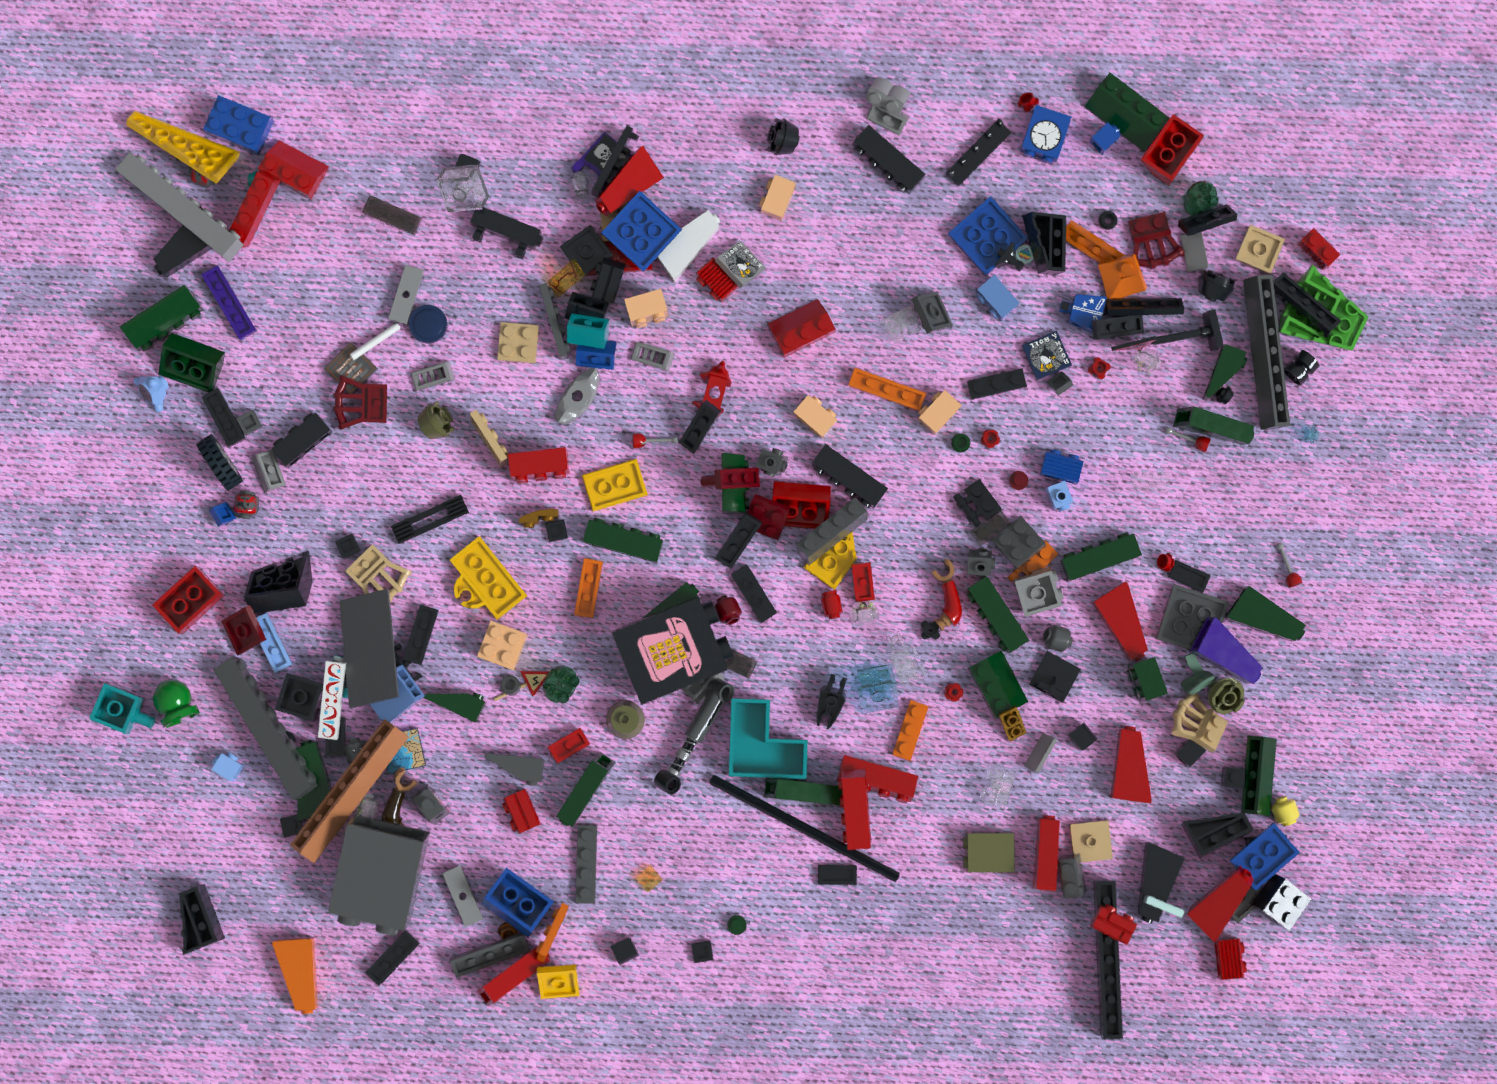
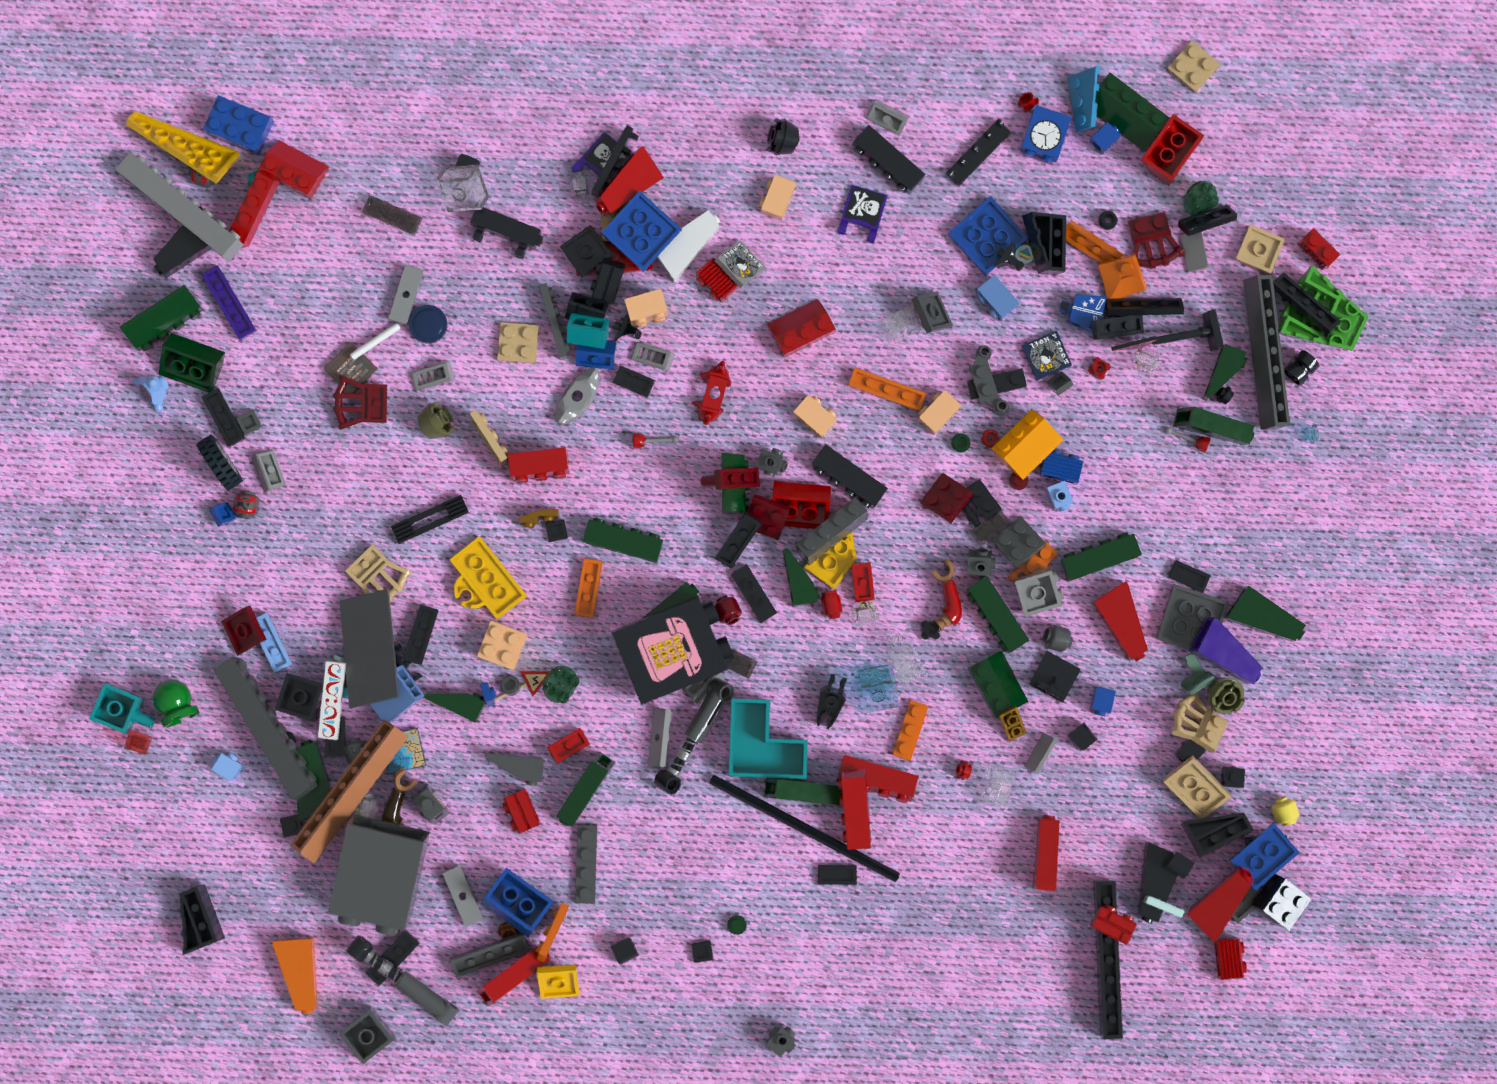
red brick [152,566,225,635] -> none
black wedge [244,550,313,614] -> none
black brick [271,412,332,468] -> none
black plate [335,533,361,559] -> none
clear yellow tile [547,260,585,297] -> none
yellow tile [582,459,648,512] -> none
olive cone [606,700,645,739] -> none
clear yellow tile [636,865,663,892] -> none
black plate [679,400,721,454] -> none
light grey brick [865,77,910,115] -> none
red plate [944,683,963,702] -> none
olive brick [962,833,1015,872] -> none
dark grey brick [1058,854,1086,898] -> none
tan plate [1069,820,1113,862] -> none
red slope [1110,726,1152,804] -> none
dark green brick [1126,657,1168,702] -> none
red plate [1157,553,1174,572] -> none
black cone [1198,269,1236,302] -> none
dark green brick [1241,736,1277,816] -> none
hinge [1276,543,1303,588] -> none
none -> clear red panel [124,730,153,755]
none -> dark grey brick [339,1007,396,1065]
none -> piece [346,935,459,1026]
none -> blue plate [480,682,497,707]
none -> black piece [613,314,642,341]
none -> black plate [613,365,655,398]
none -> light grey tile [648,708,672,767]
none -> dark grey brick [766,1025,796,1057]
none -> dark green slope [782,548,819,607]
none -> flag [838,184,888,243]
none -> dark red plate [920,472,973,524]
none -> red plate [956,760,972,780]
none -> dark grey plate [969,345,1009,416]
none -> light orange slope [991,409,1063,480]
none -> dark azure wing [1067,66,1101,132]
none -> blue brick [1090,686,1116,717]
none -> tan plate [1163,755,1231,819]
none -> black piece [1164,851,1195,879]
none -> tan plate [1167,40,1221,94]

